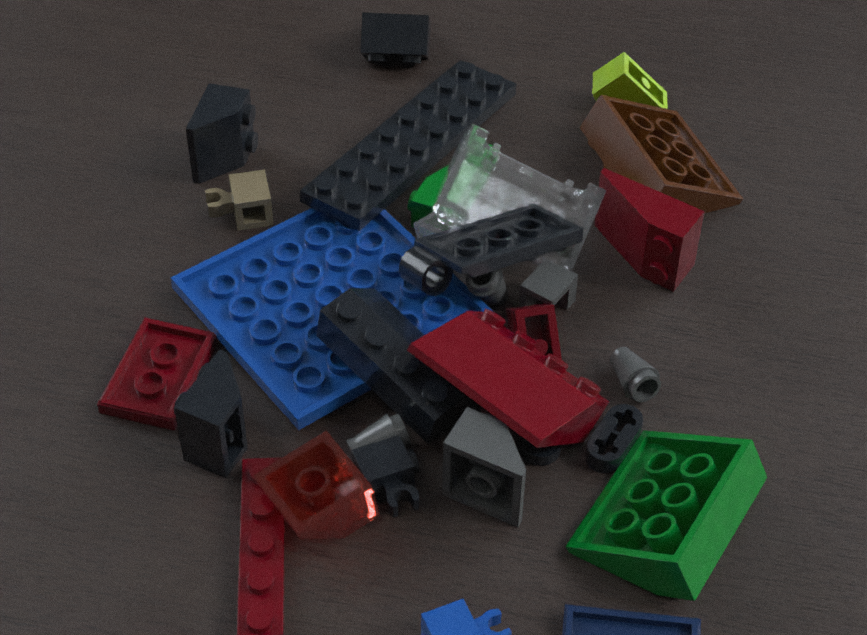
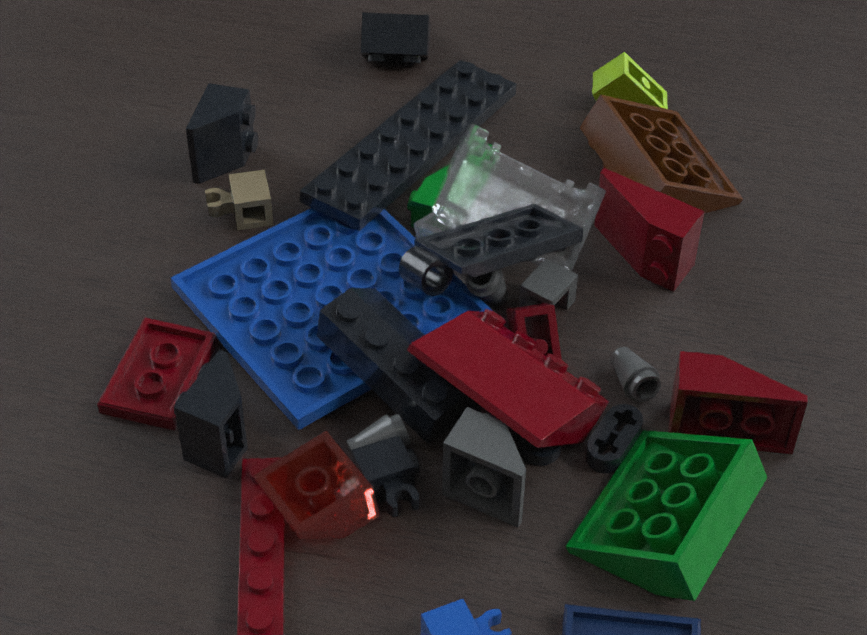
none -> dark red slope [669,351,808,454]

